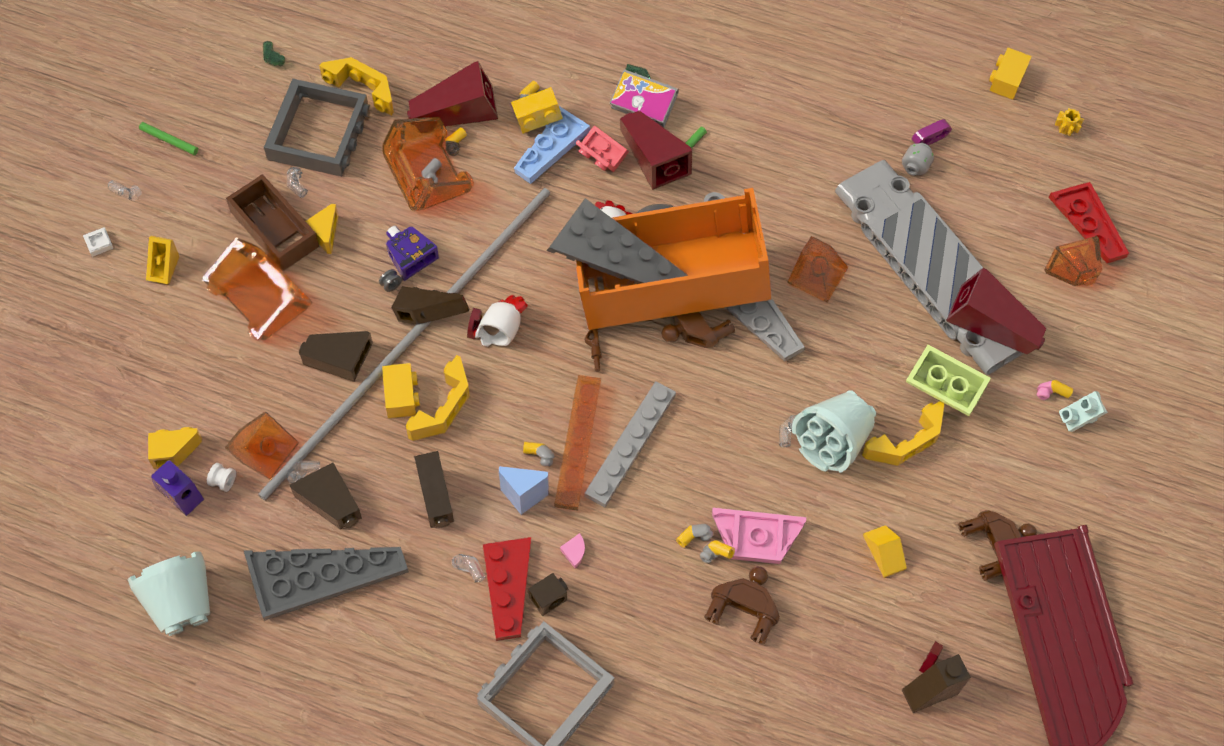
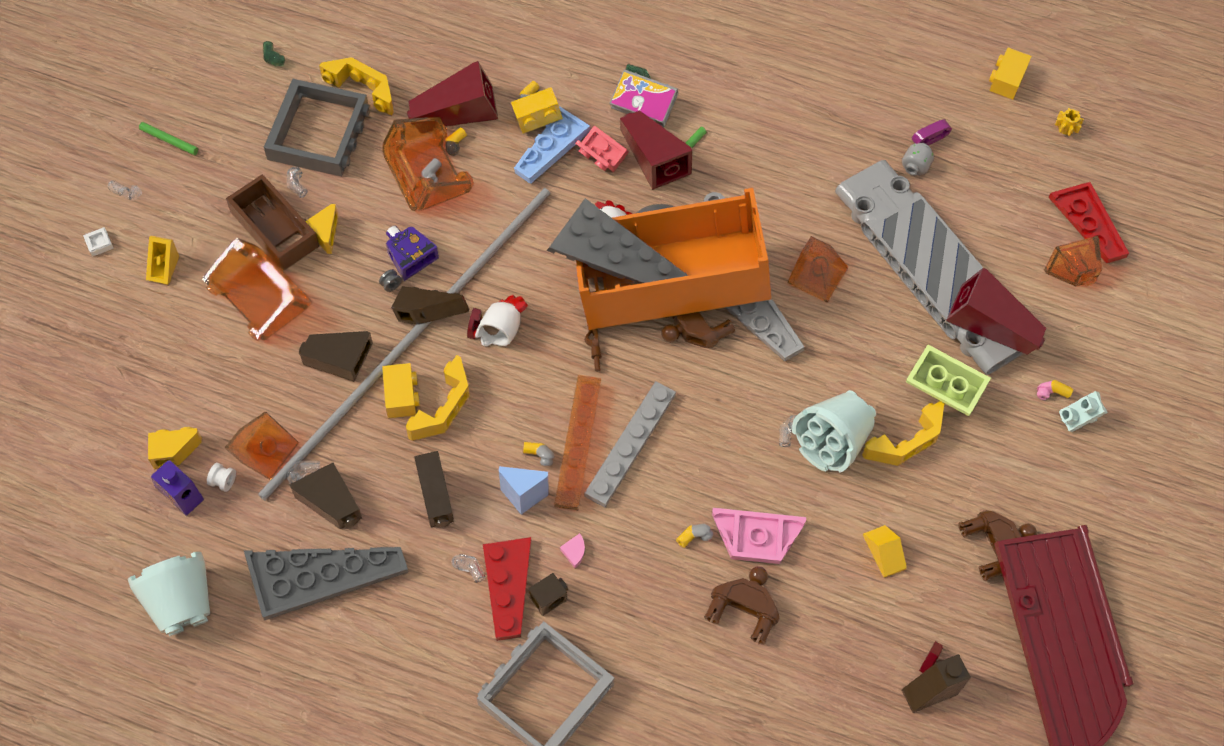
yellow arm [700,540,735,563] -> none

